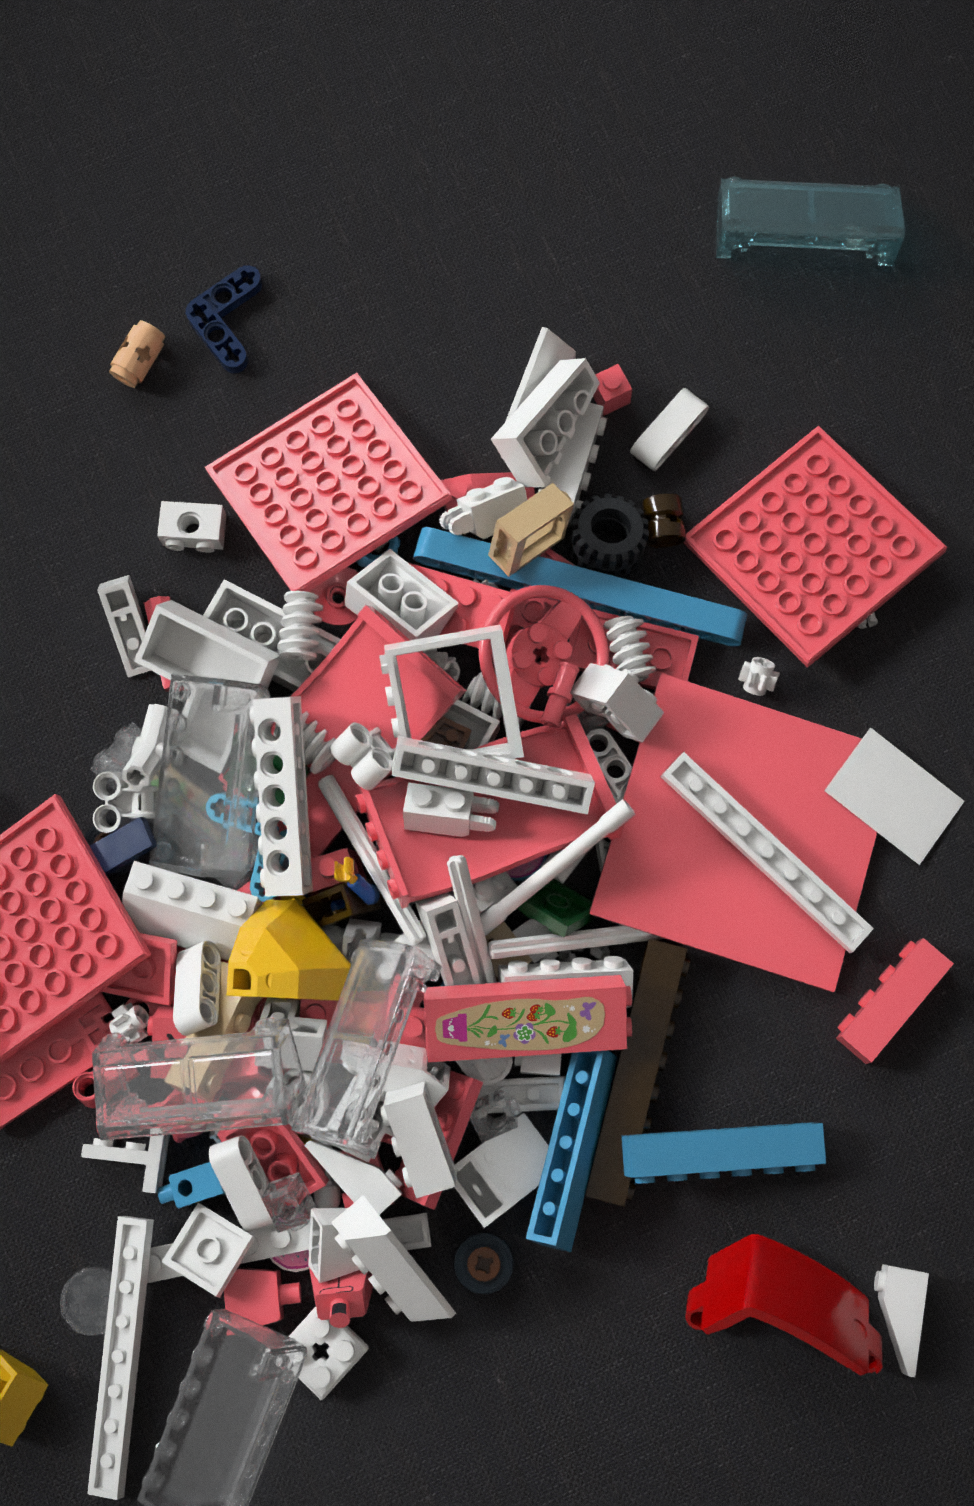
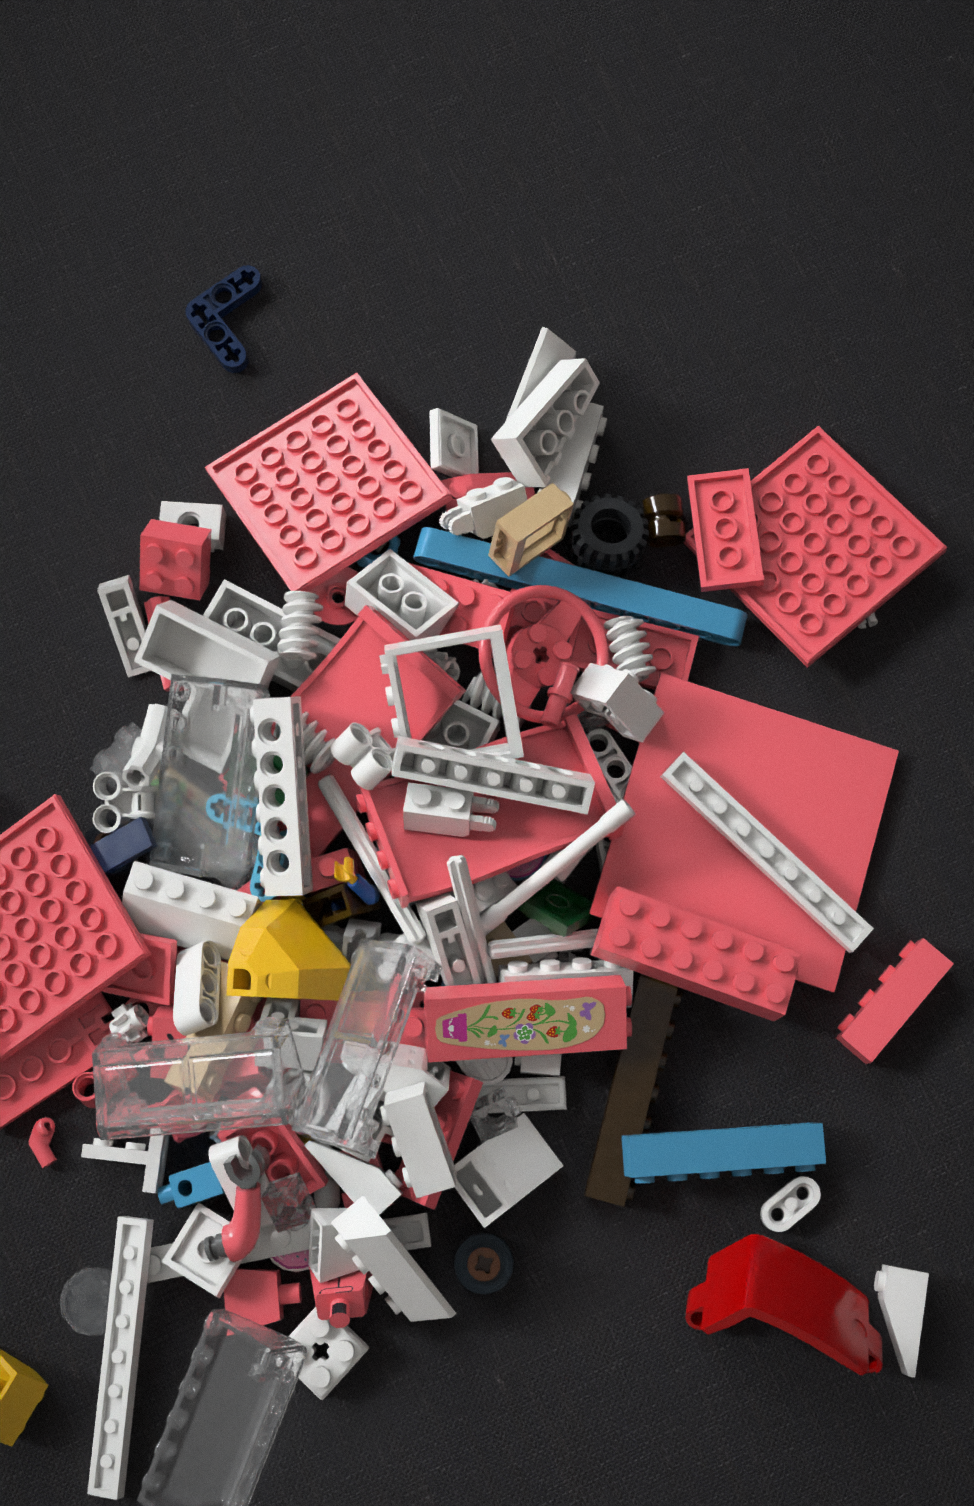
light nougat piece [109,320,165,388] -> none
reddish brown piece [421,716,472,749] -> none
dark azure brick [526,1050,618,1252] -> none
coral brick [593,364,632,416] -> none
white beam [630,388,709,471] -> none
clear light blue windscreen [716,177,905,266] -> none
white gear [738,657,780,696] -> none
white sticker [824,727,964,865] -> none
none -> coral arm [29,1117,57,1169]
none -> coral brick [139,519,212,601]
none -> piece [204,1144,270,1262]
none -> white tile [430,408,479,477]
none -> coral brick [590,886,803,1022]
none -> coral plate [687,468,764,592]
none -> white plate [760,1176,821,1232]

